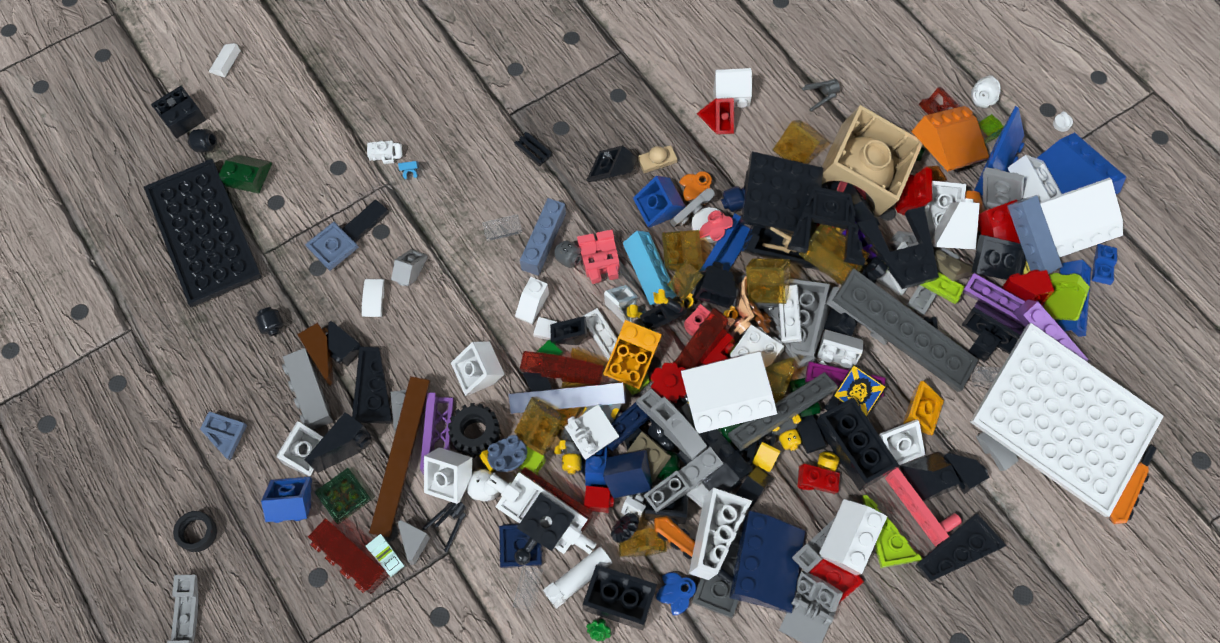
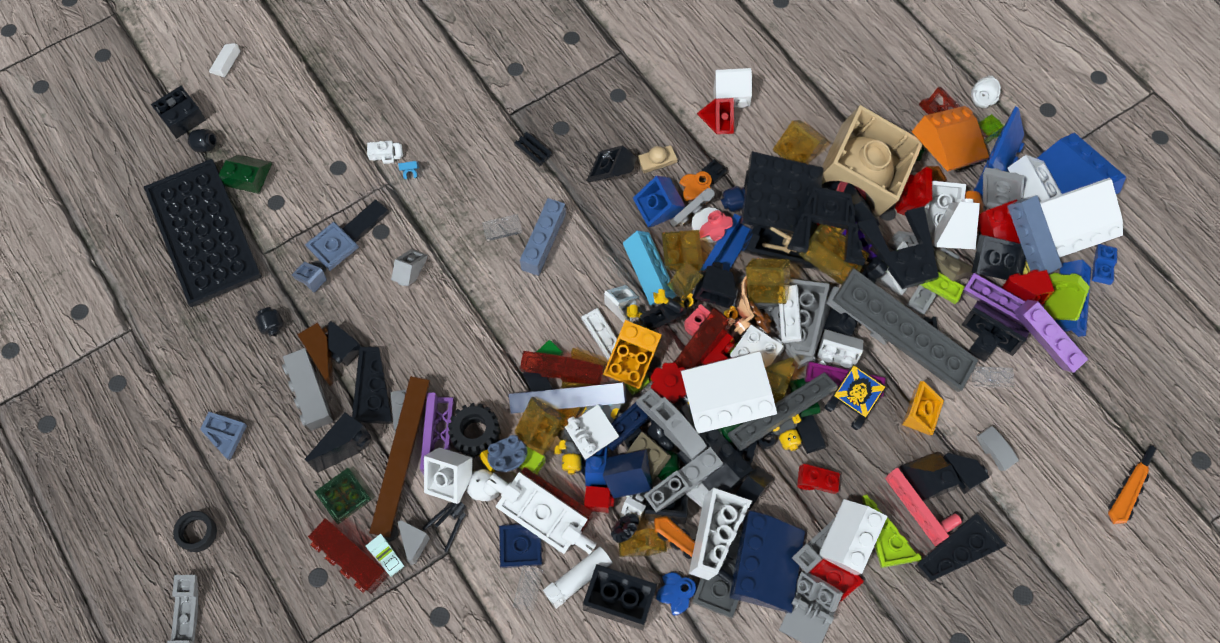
blue slope [261,477,312,523] -> none
white slope [276,421,323,476] -> none
white slope [362,279,384,317] -> none
white slope [451,341,504,396] -> none
black plate [514,492,575,565] -> none
white slope [515,277,549,325] -> none
white tile [533,317,557,341] -> none
black slope [550,316,587,345] -> none
dark grey head [555,240,582,268] -> none
coral hips [577,230,619,284] -> none
green plant [586,619,611,641] -> none
yellow slope [752,442,780,472] -> none
dark grey plant [802,79,840,112] -> none
black slope [816,397,899,491] -> none
yellow tile [817,452,839,472] -> none
white slope [879,419,925,465] -> none
white plate [970,323,1163,517] -> none
white tile [1053,111,1073,132] -> none
none -> sand blue slope [292,262,326,293]
none -> black tile [702,159,727,184]

